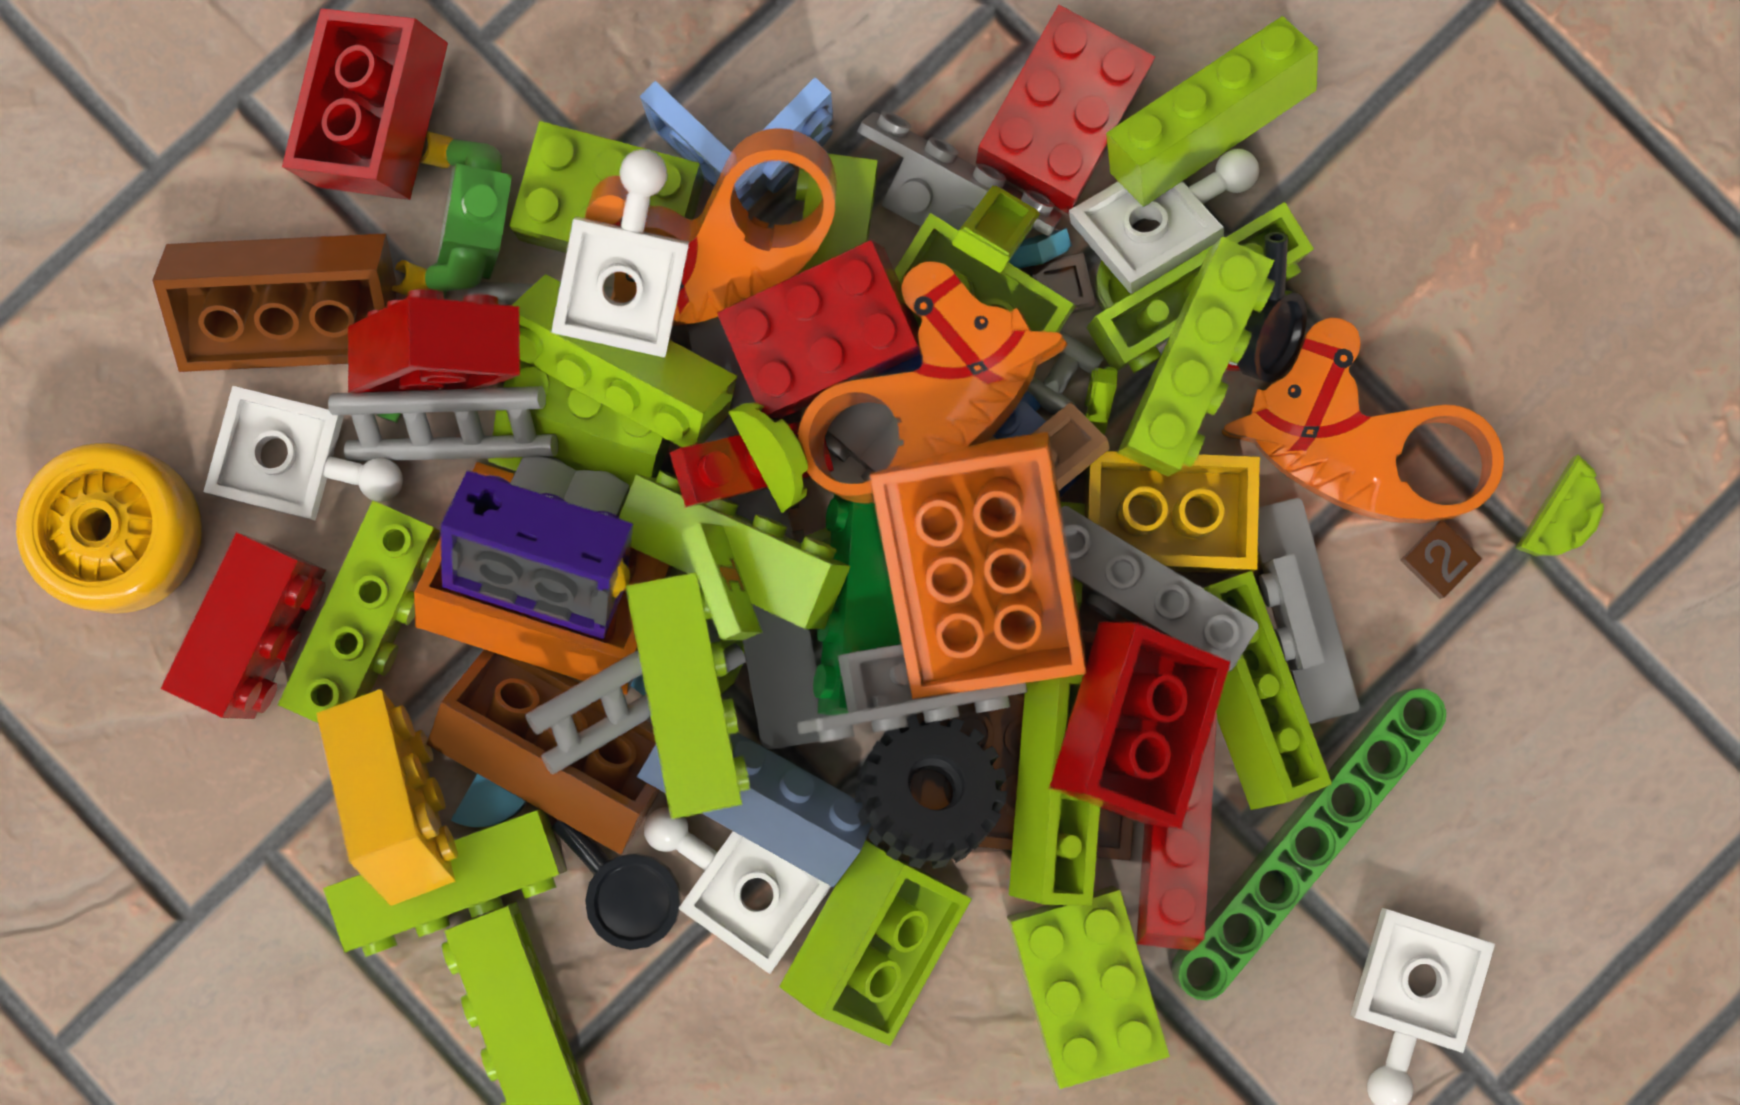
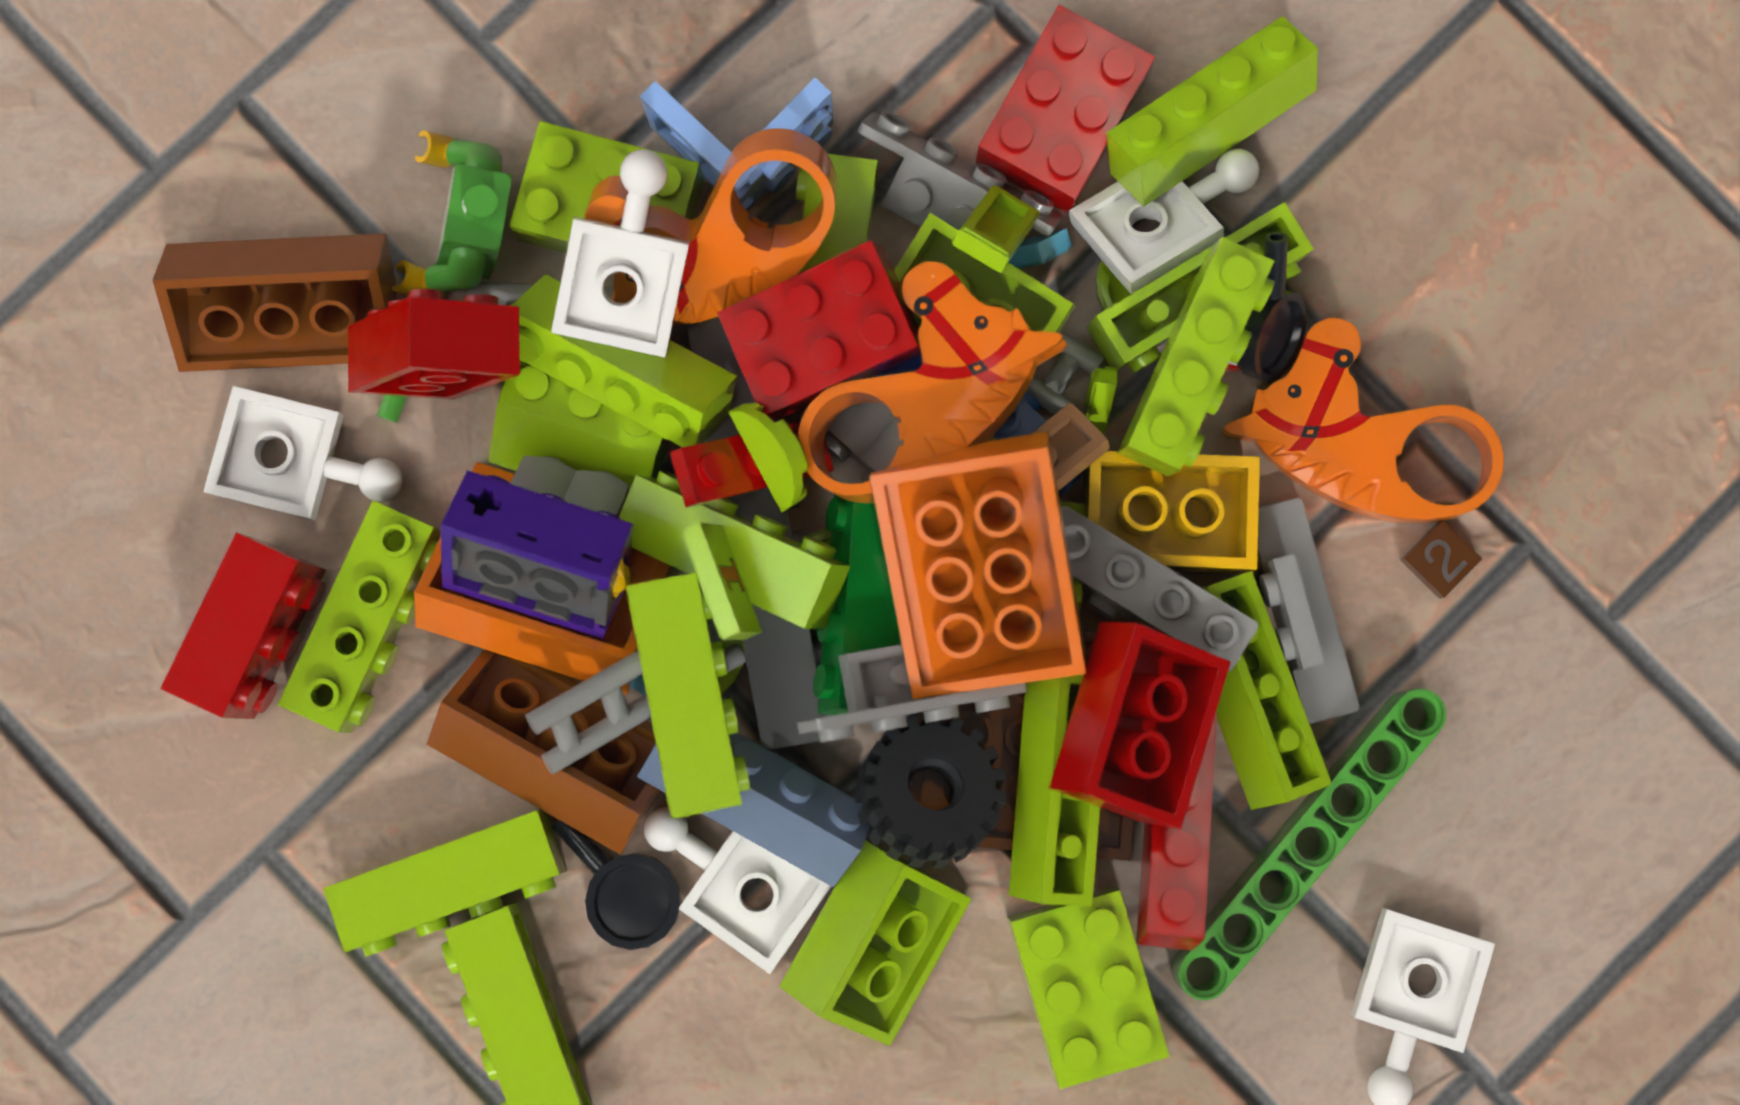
yellow wheel [16,443,202,614] -> none
red brick [282,8,448,200] -> none
yellow brick [316,689,458,906] -> none
light grey bar [328,386,559,462] -> none
medium azure tile [451,774,527,827] -> none
reddish brown tile [1029,253,1096,314] -> none
lime tile [1515,455,1604,556] -> none

